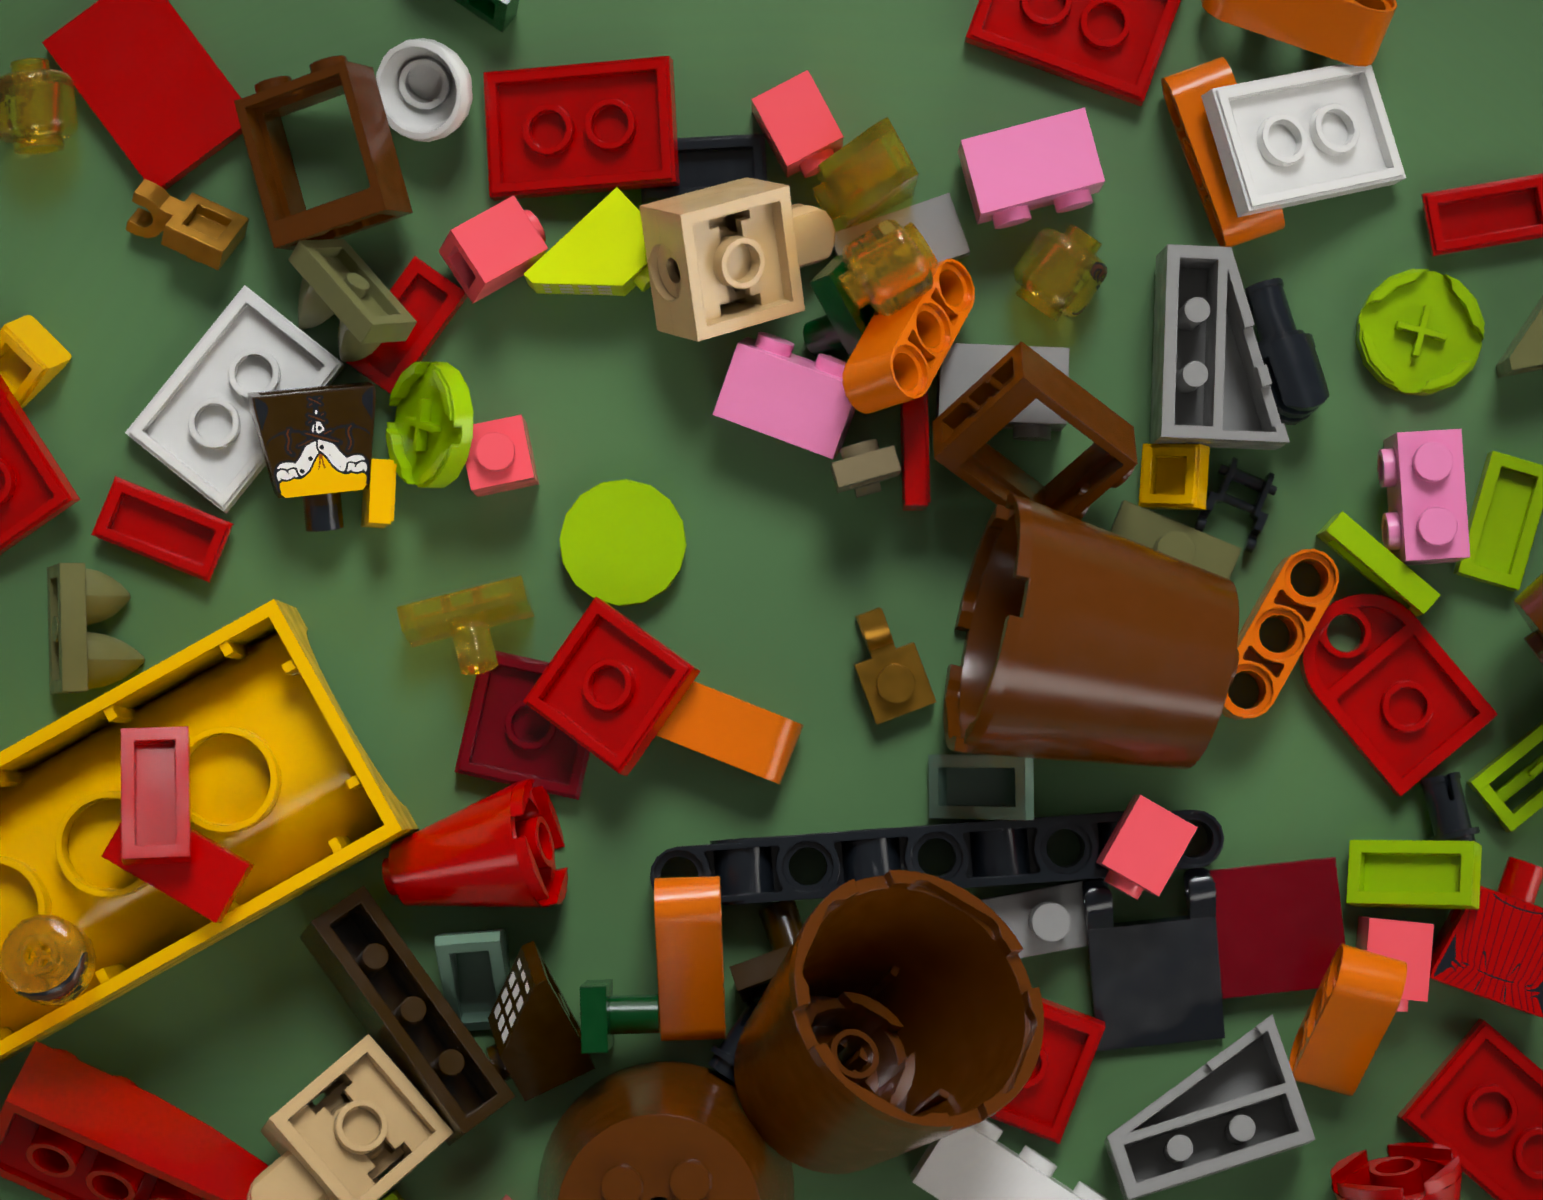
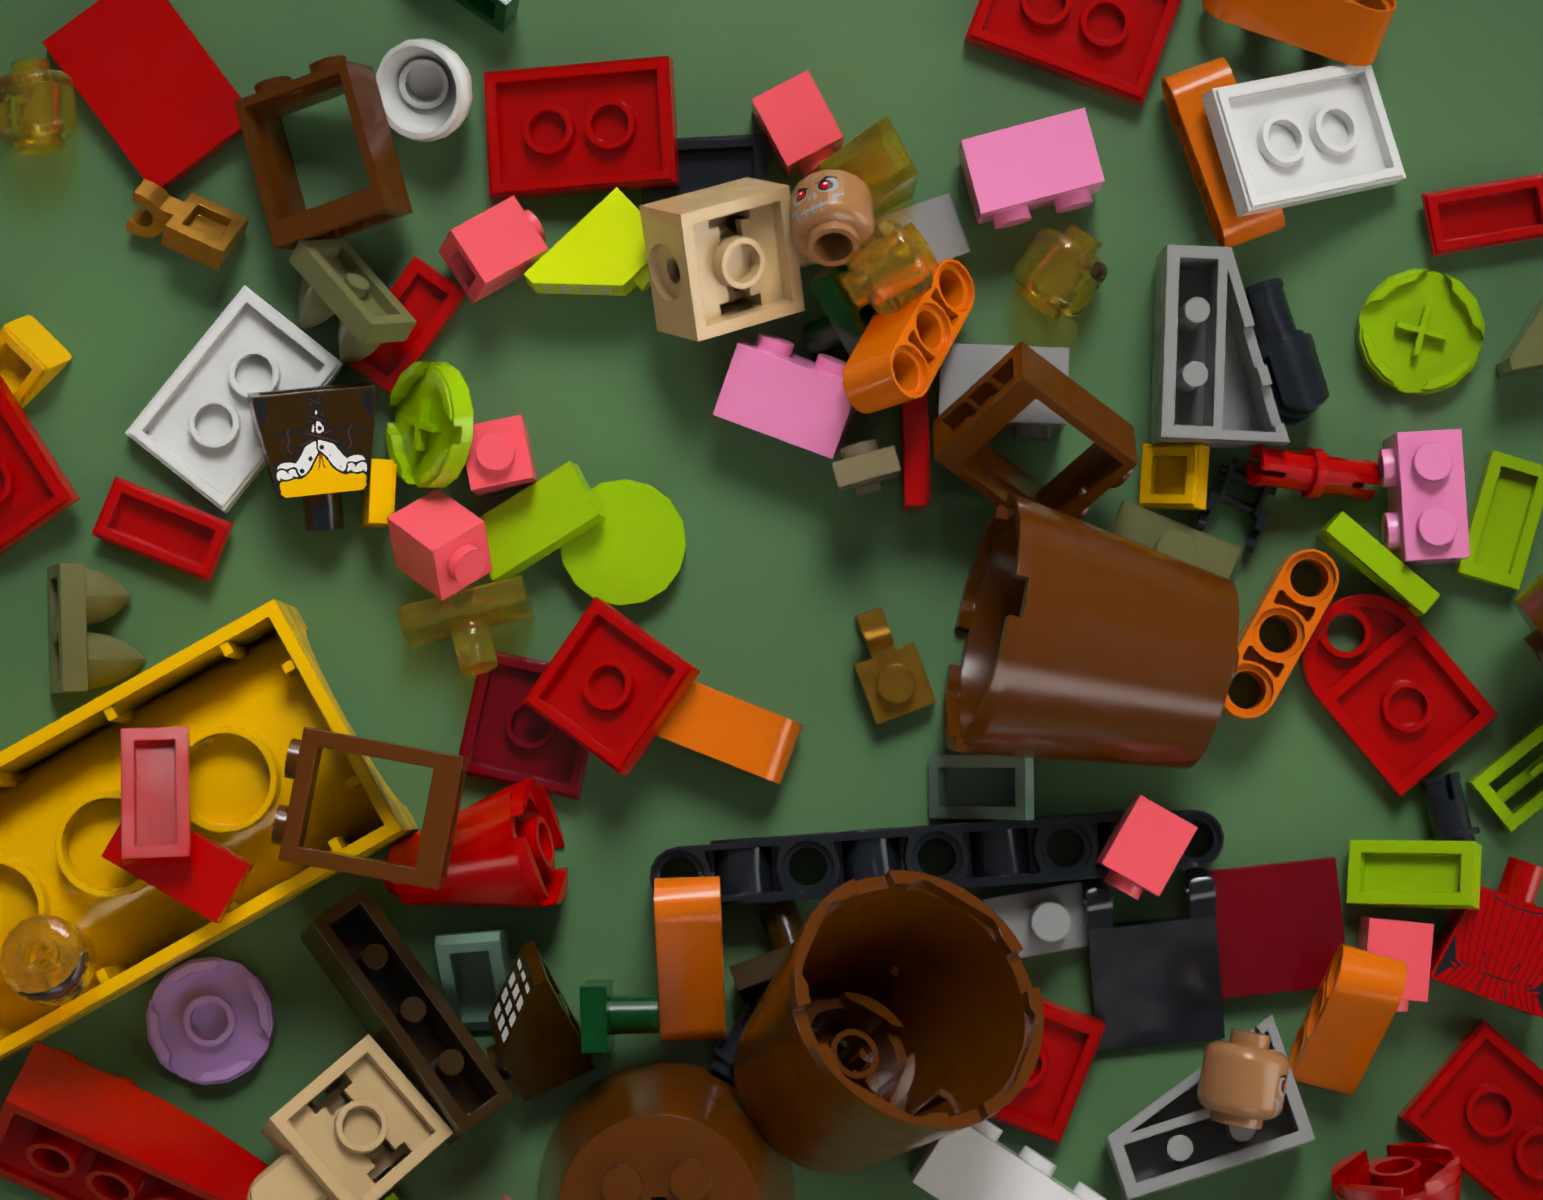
none -> lavender tile [146,956,276,1085]
none -> reddish brown window [271,727,469,890]
none -> coral brick [387,488,493,601]
none -> lime tile [479,461,607,584]
none -> medium nougat head [790,169,875,266]
none -> medium nougat head [1197,1029,1290,1129]
none -> red pin [1246,444,1380,501]

